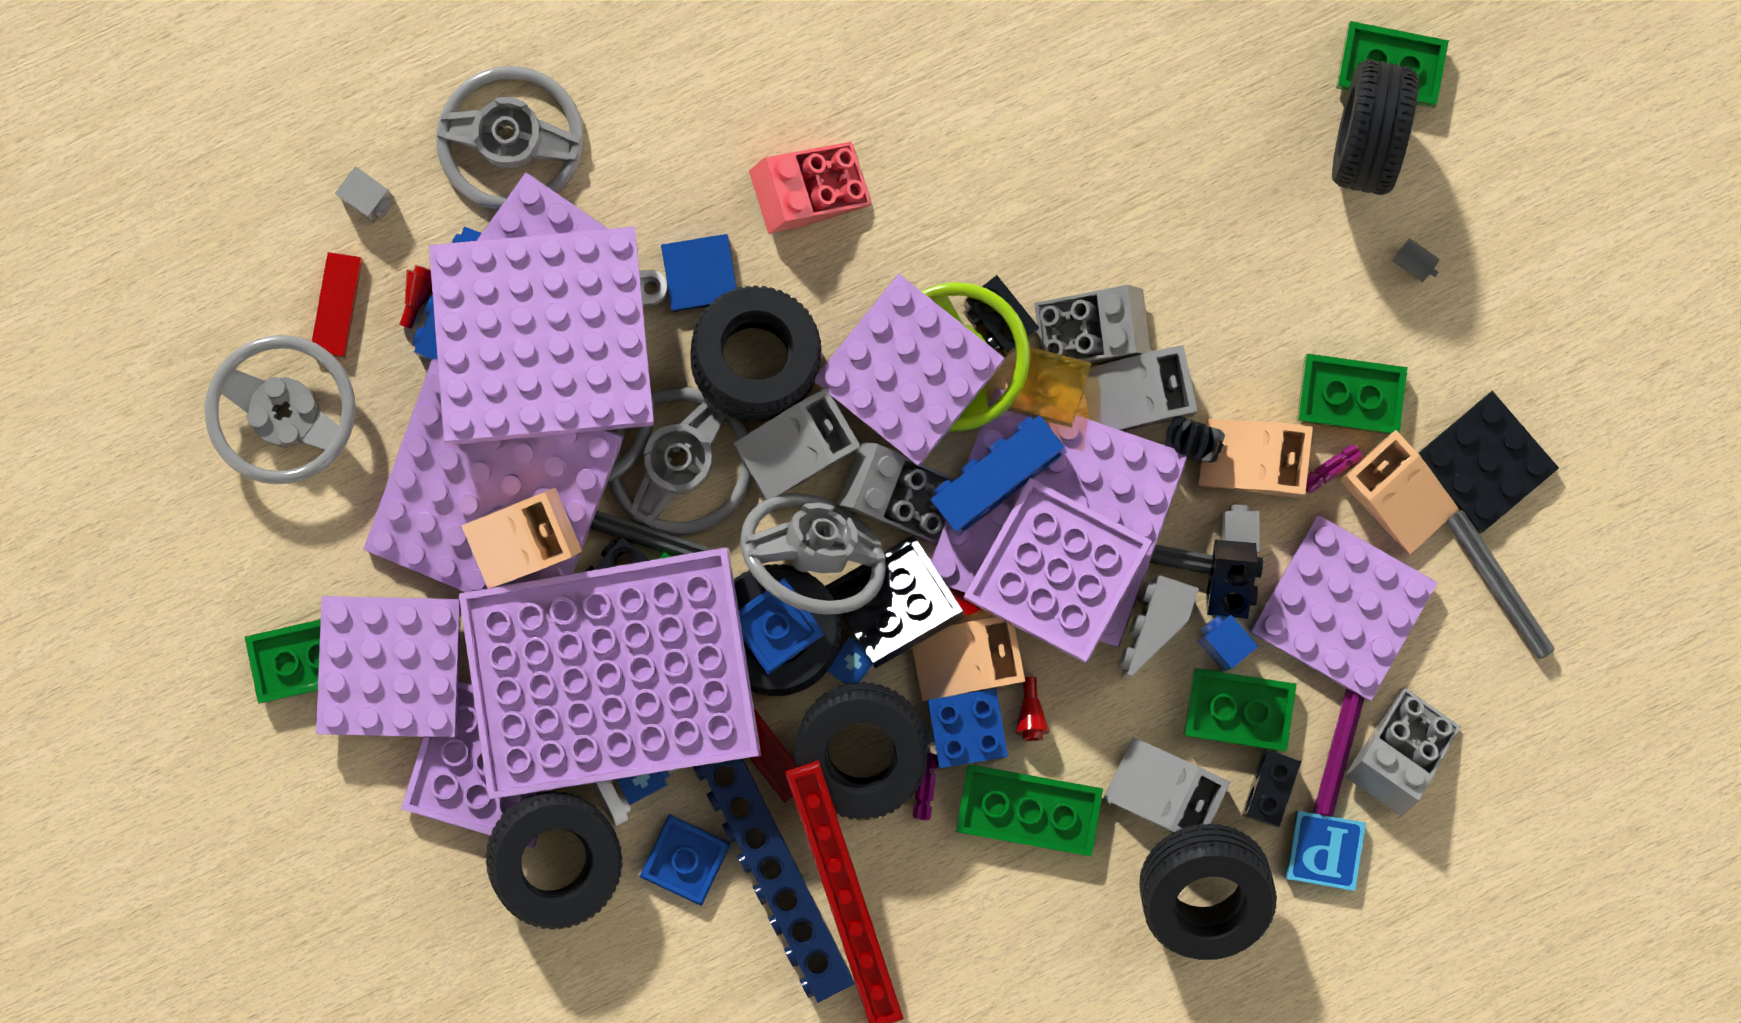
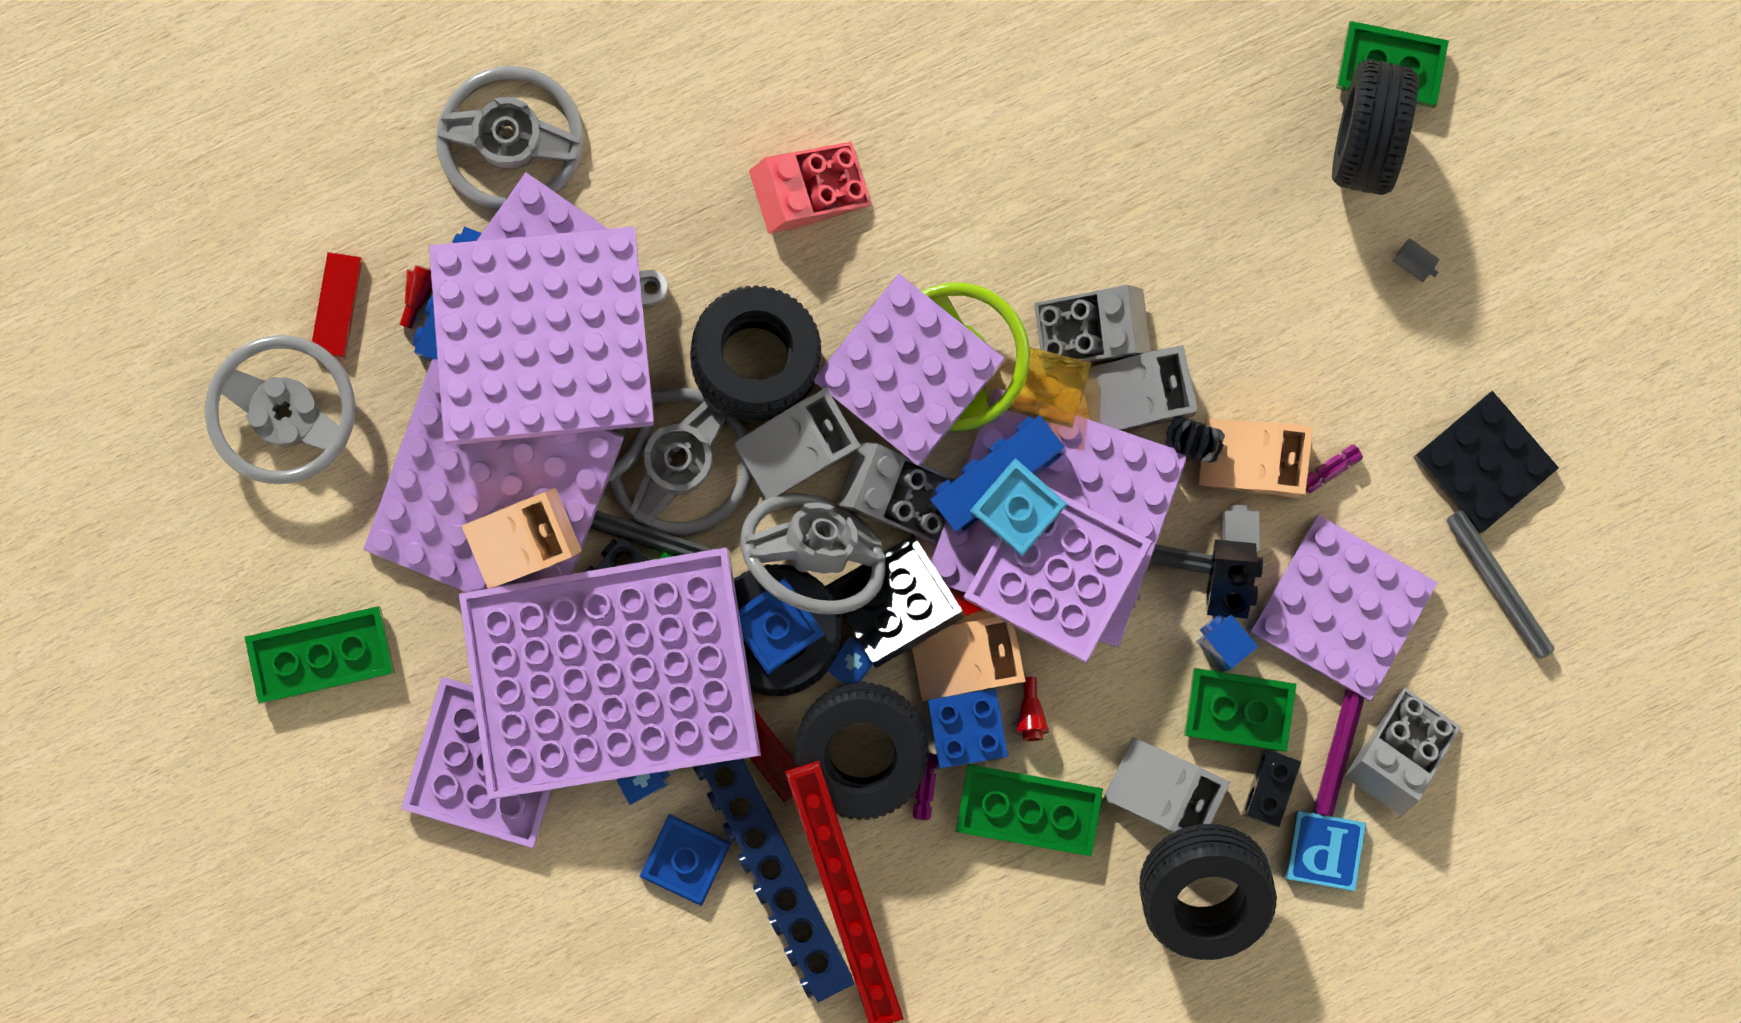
lavender plate [316,596,461,737] -> none
light grey brick [335,166,393,223] -> none
black tyre [485,791,623,930] -> none
white plate [591,779,631,827] -> none
blue tile [661,234,737,312] -> none
black brick [963,275,1039,358] -> none
light grey slope [1118,575,1199,679] -> none
green plate [1297,353,1408,434] -> none
light nougat slope [1339,430,1459,555] -> none
none -> medium azure tile [970,458,1068,556]

